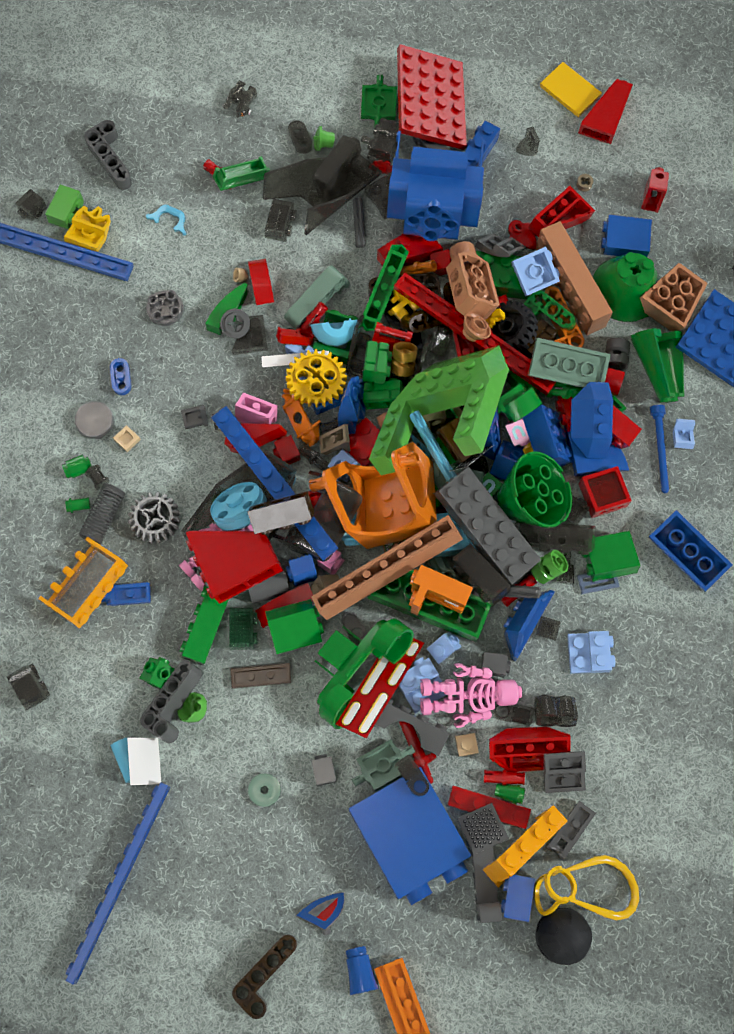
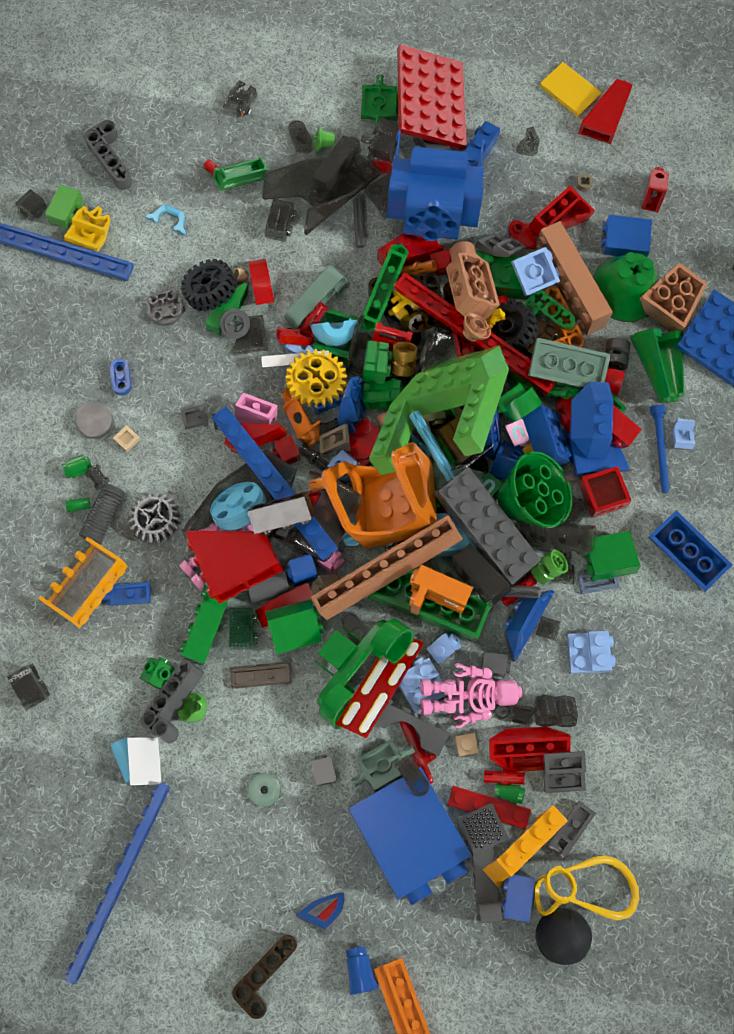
none -> black wheel [181,259,237,311]

